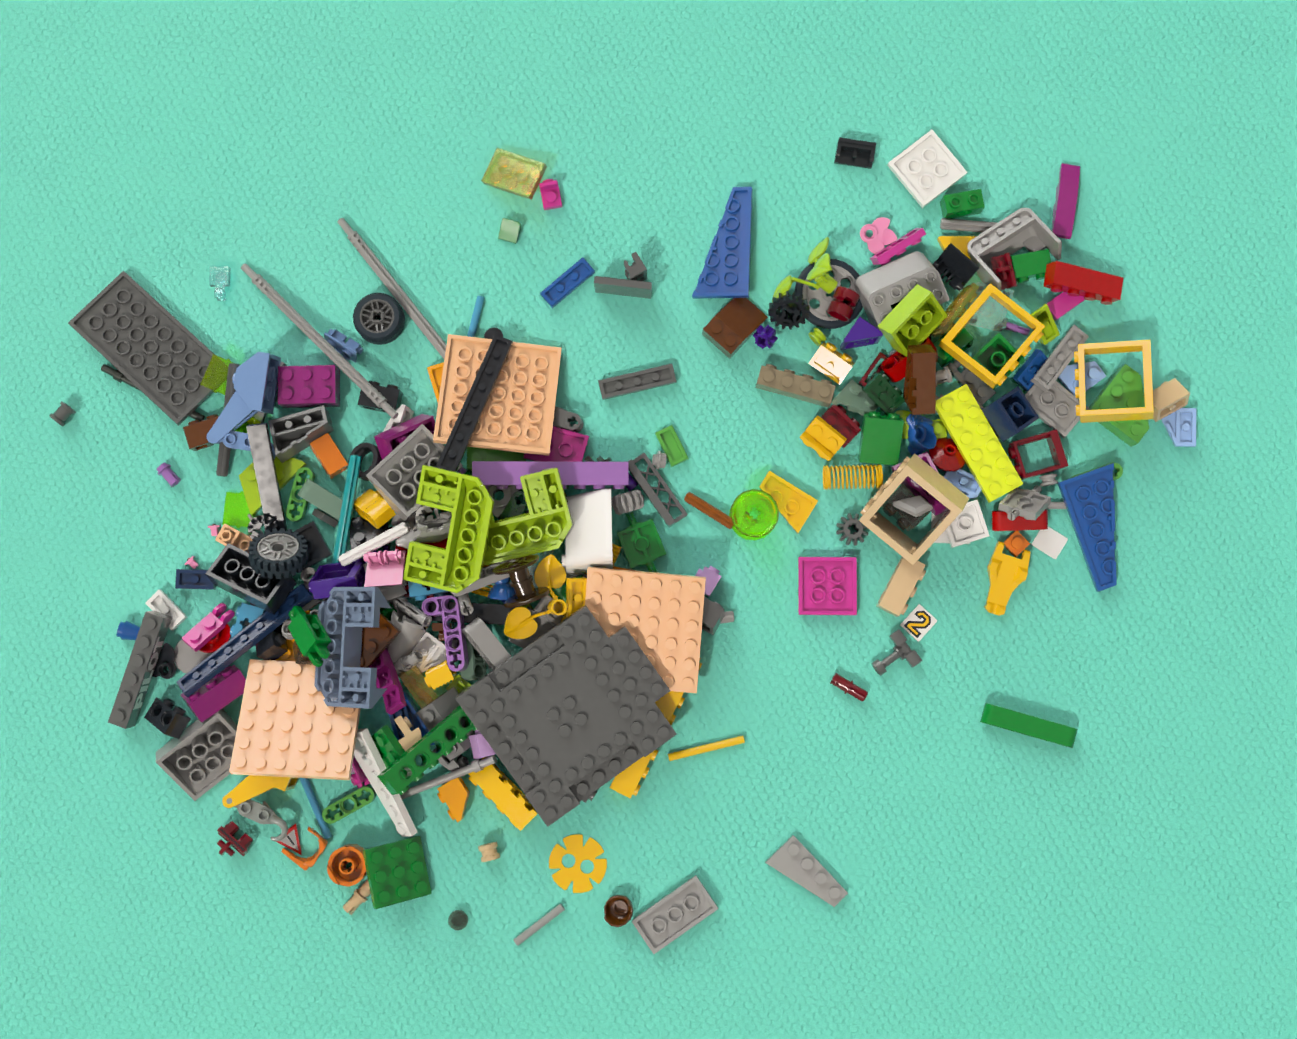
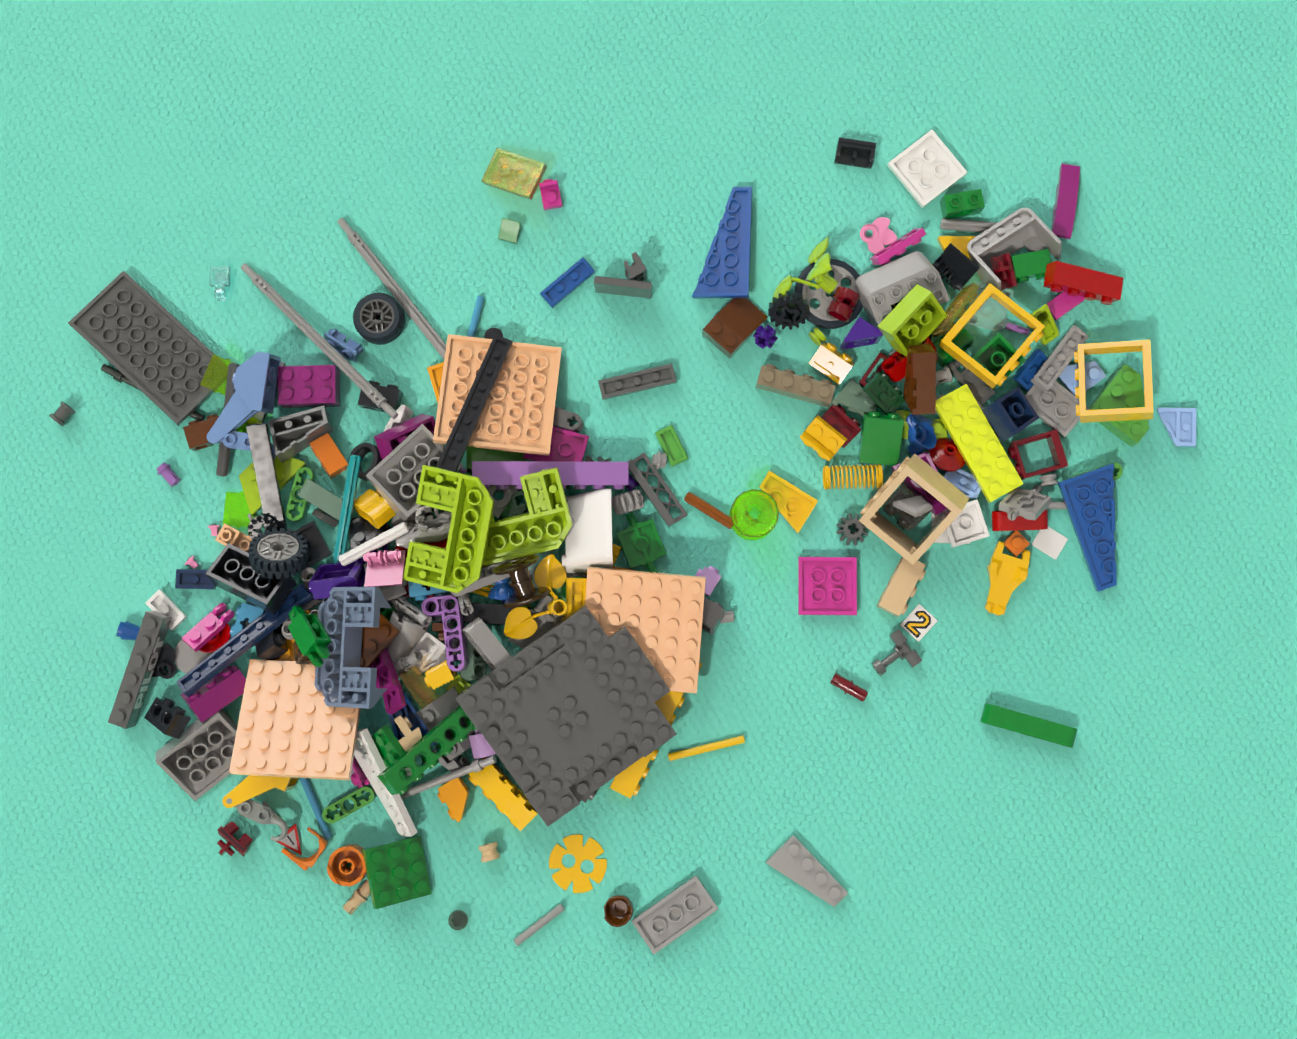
tan brick [1153,378,1190,422] -> none

